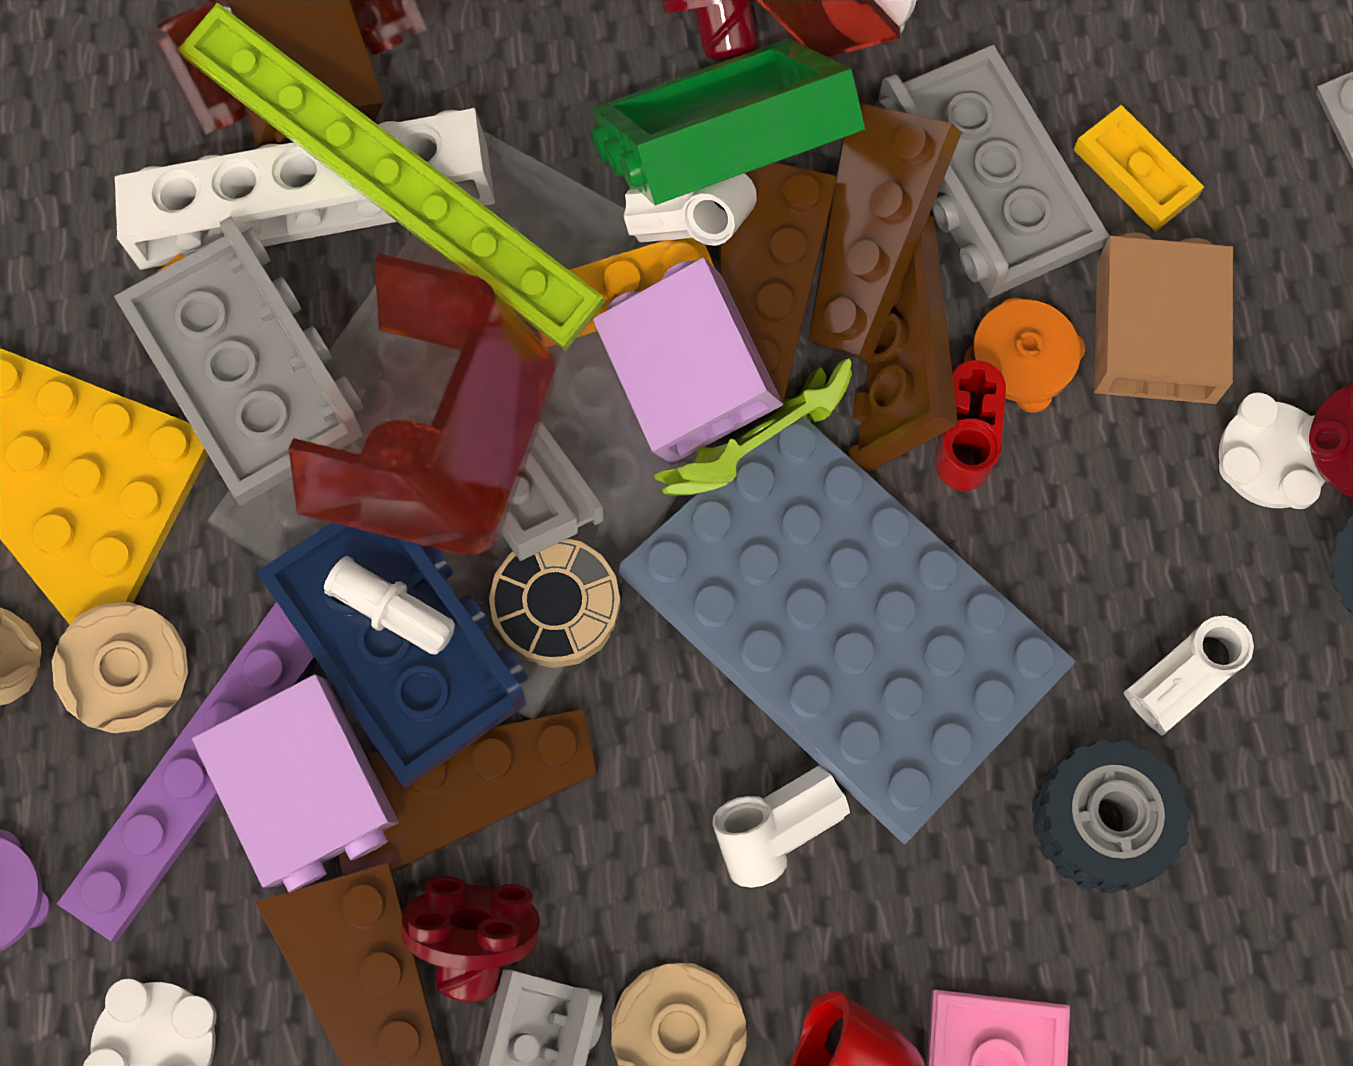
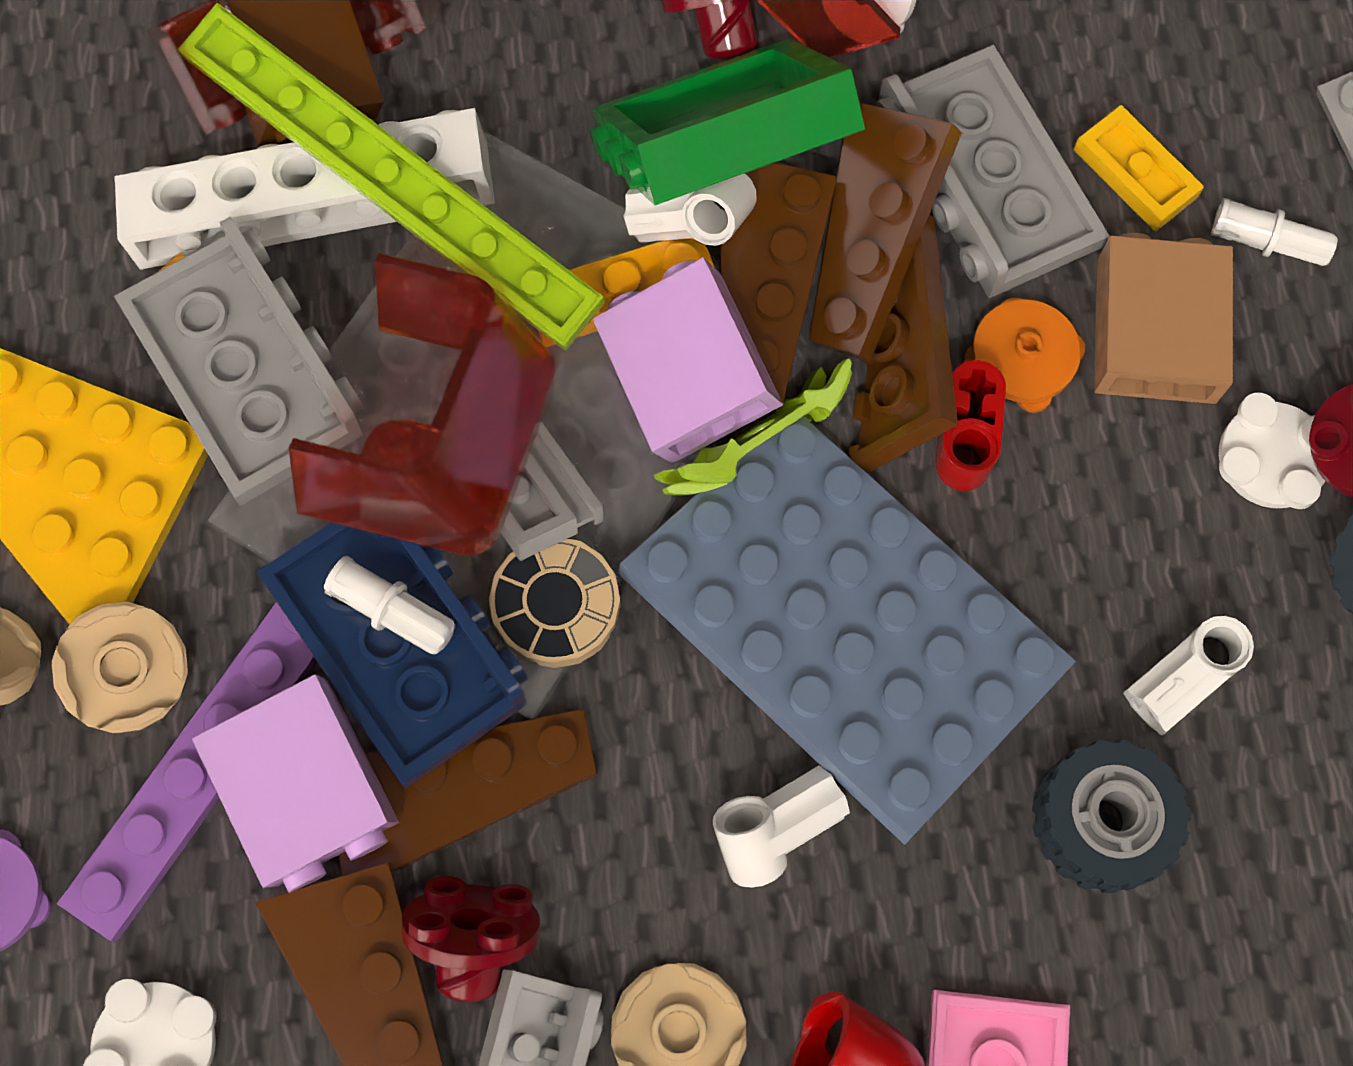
none -> white axle [1211,198,1338,266]

